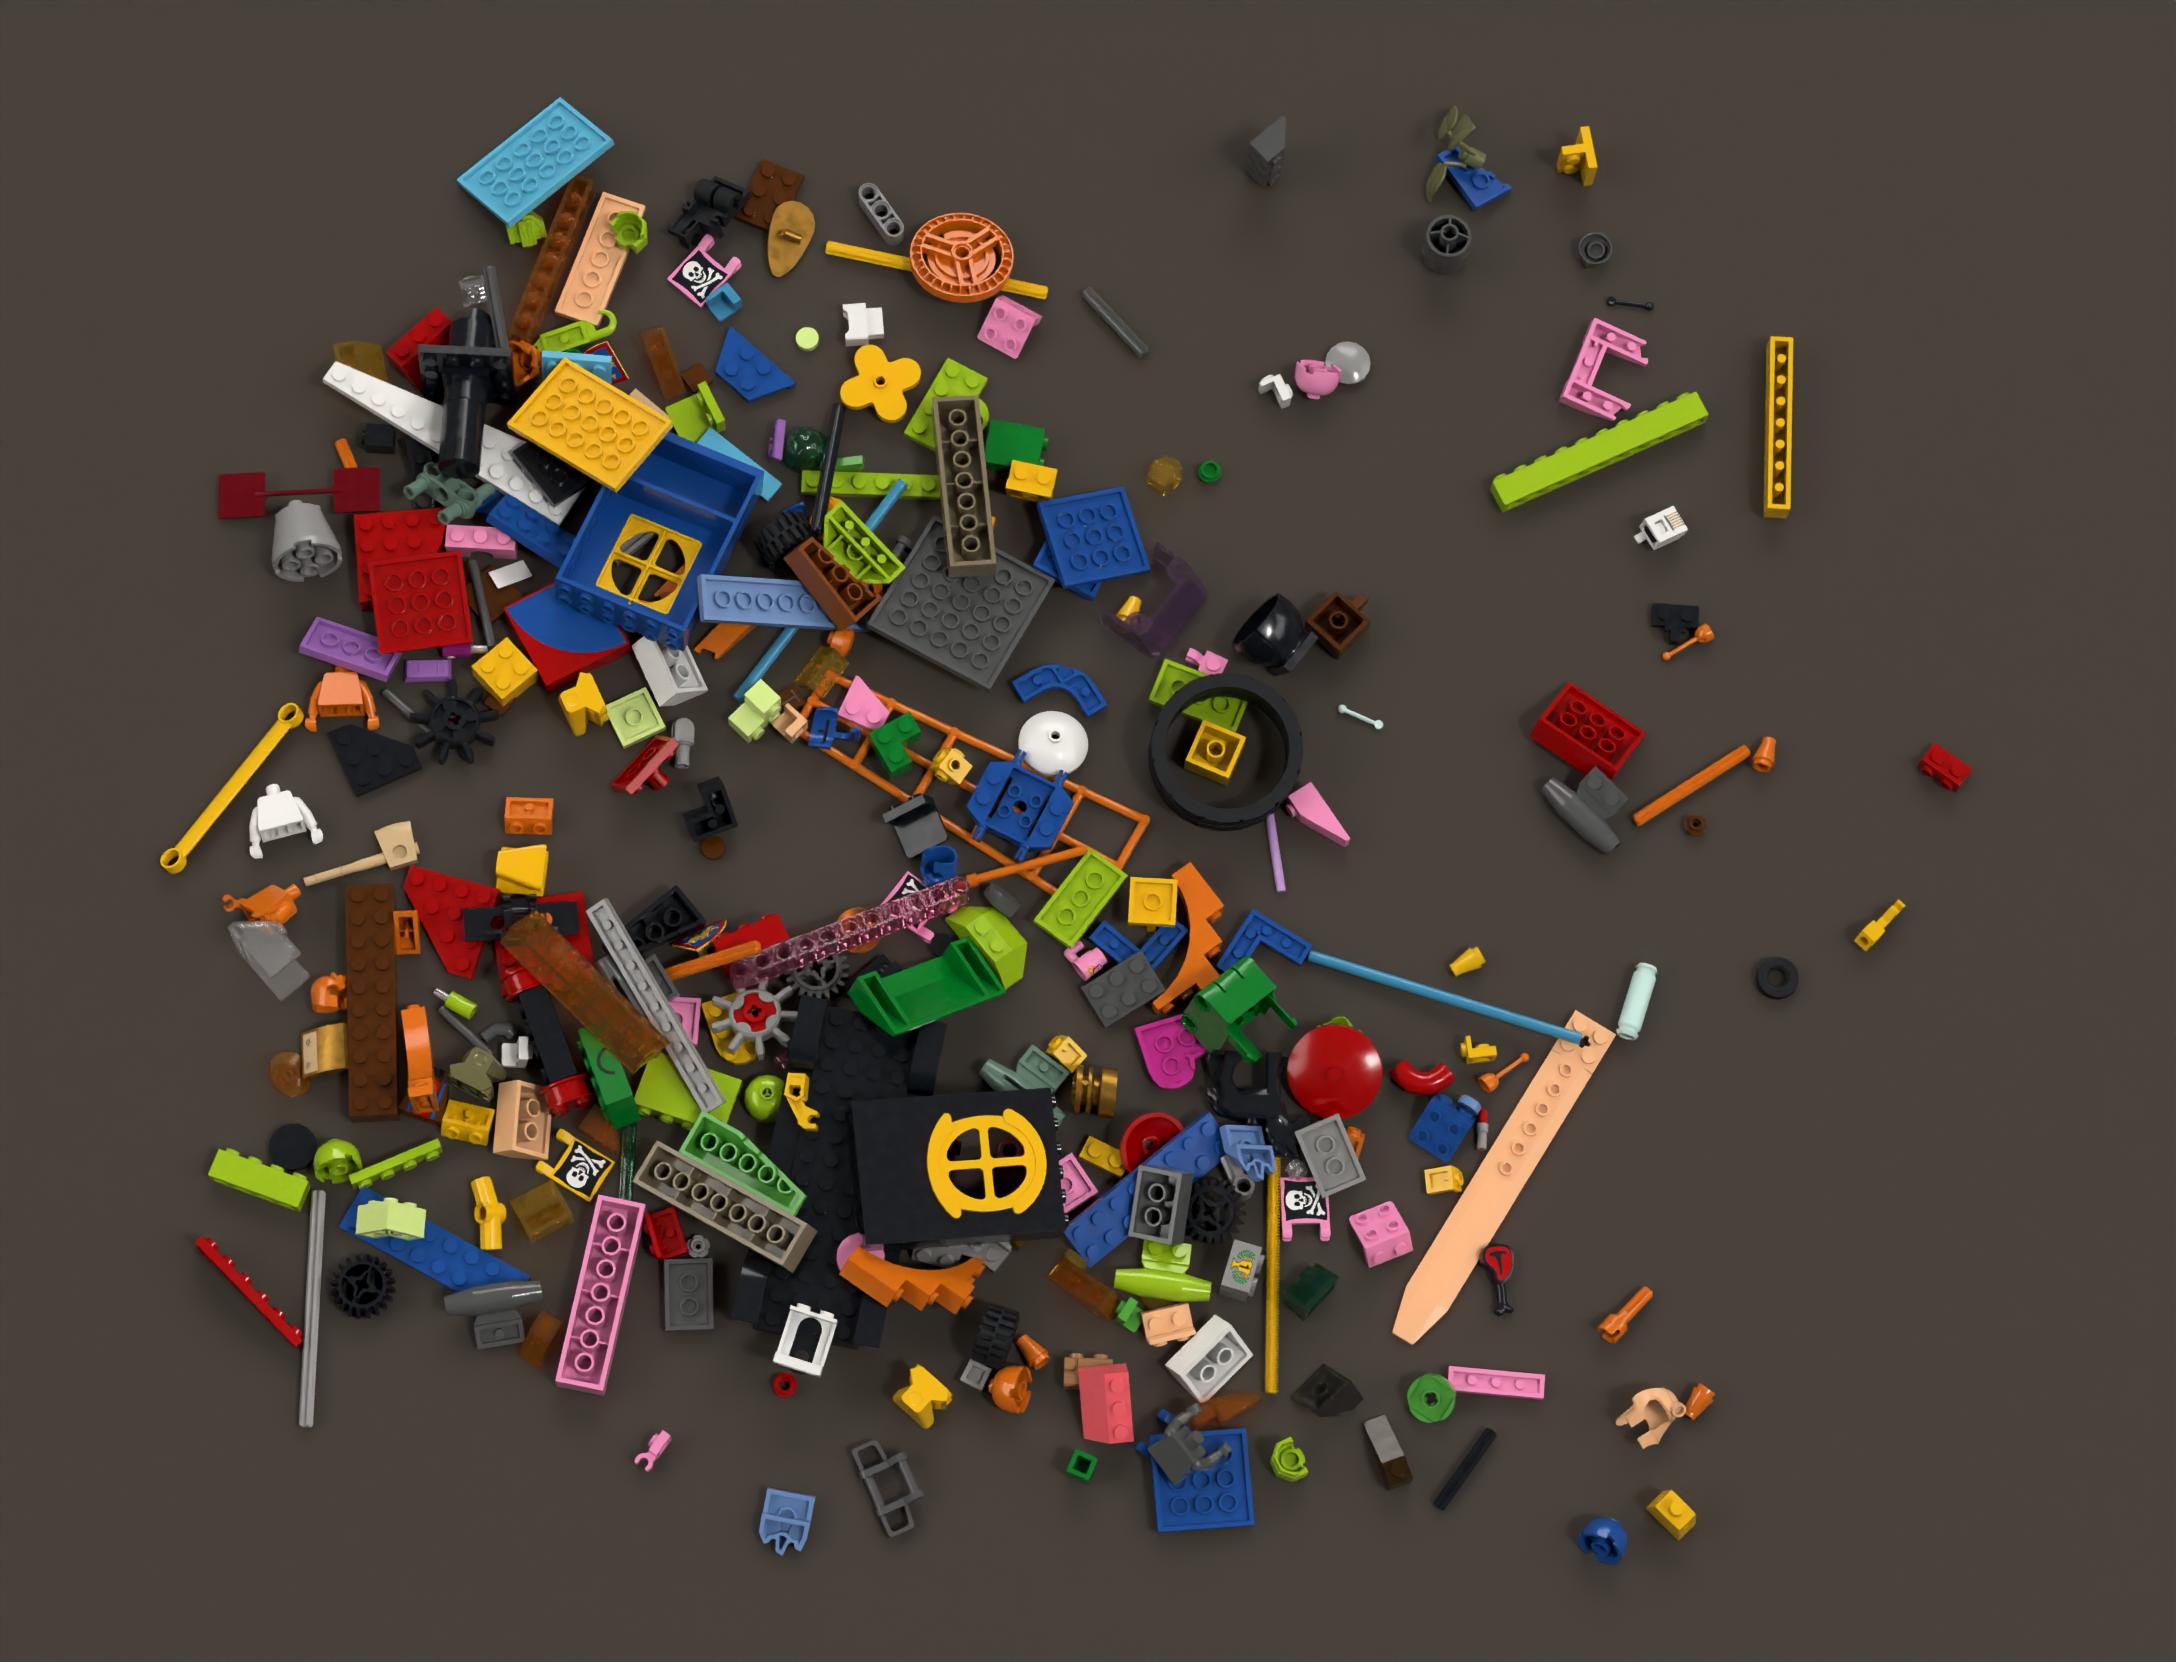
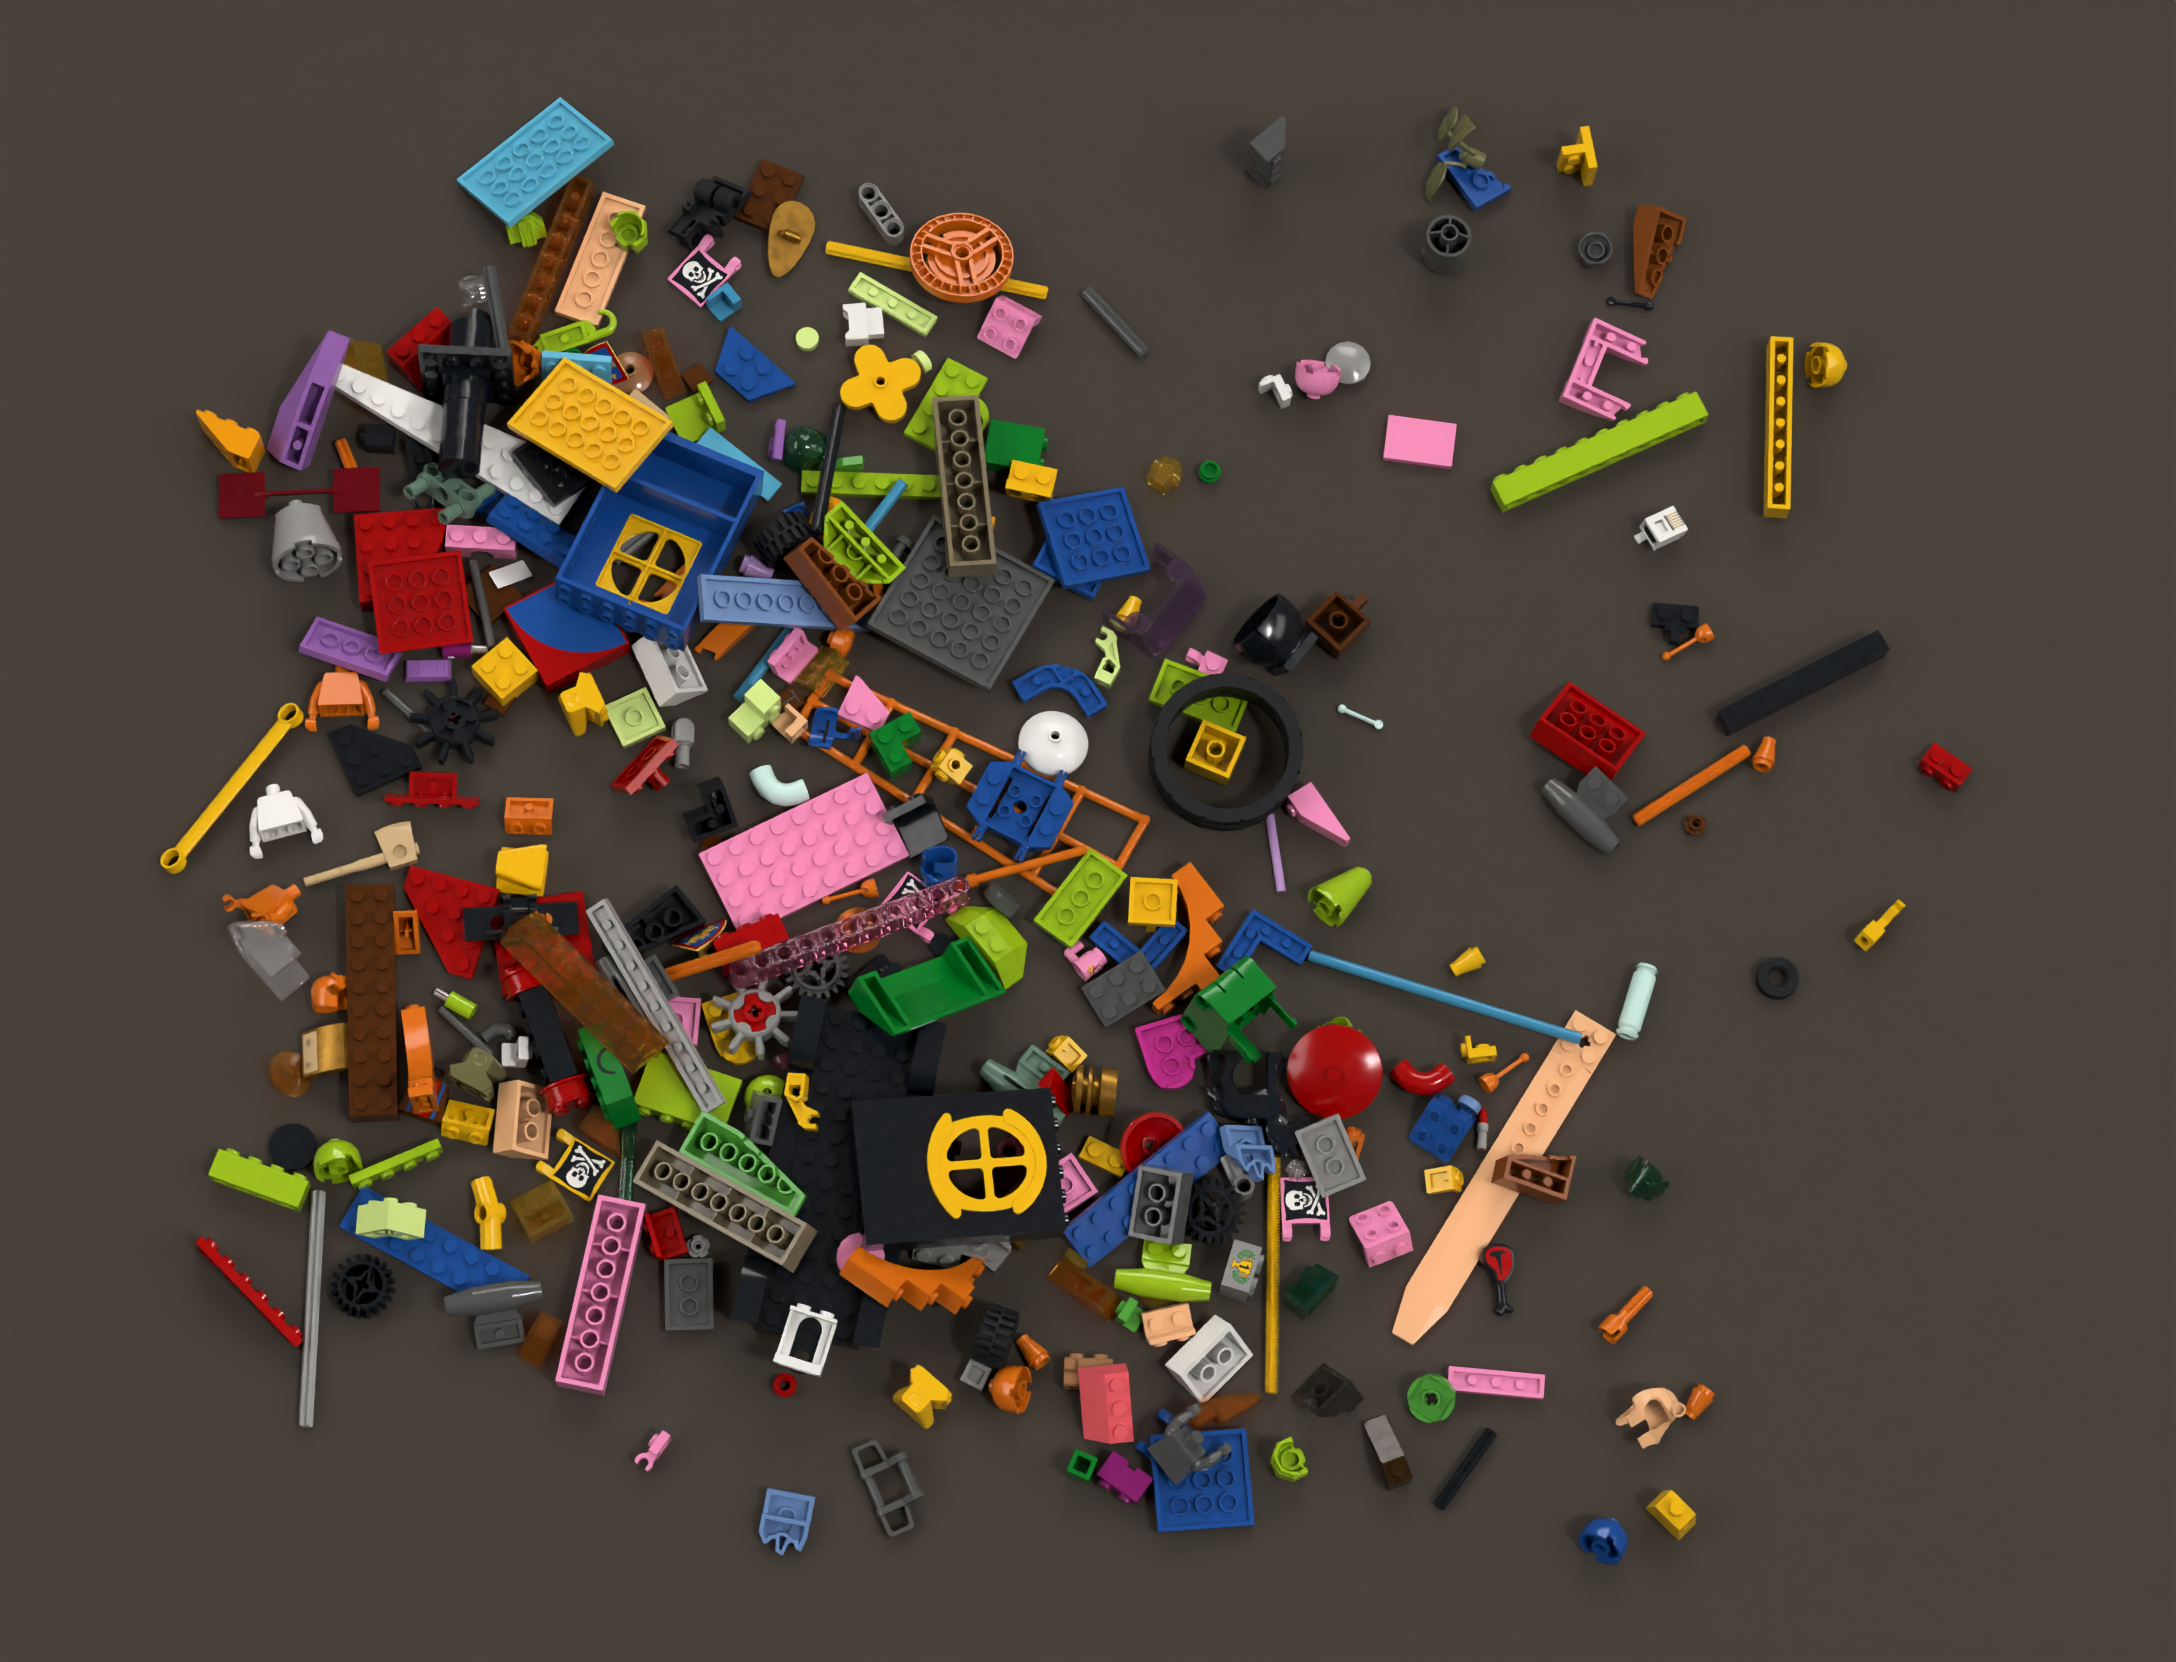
none -> light orange slope [196,409,266,473]
none -> medium lavender wedge [267,330,351,471]
none -> red bracket [384,771,481,809]
none -> medium nougat dish [612,352,653,395]
none -> bright pink plate [698,773,909,931]
none -> lavender cone [739,555,774,579]
none -> dark grey brick [743,1090,783,1146]
none -> light aqua cylinder [749,765,810,807]
none -> bright pink bracket [767,628,819,684]
none -> orange hinge [821,878,879,905]
none -> yellowish green tile [848,272,938,338]
none -> yellowish green tile [912,350,932,374]
none -> red slope [1037,1067,1072,1118]
none -> yellowish green piece [1094,626,1121,690]
none -> magenta brick [1096,1451,1153,1506]
none -> lime cone [1307,867,1372,927]
none -> bright pink tile [1383,415,1457,469]
none -> dark orange wedge [1491,1155,1576,1205]
none -> clear green cone [1623,1154,1671,1202]
none -> dark orange wedge [1633,205,1687,300]
none -> black tile [1716,630,1890,737]
none -> yellow cylinder [1804,342,1847,388]

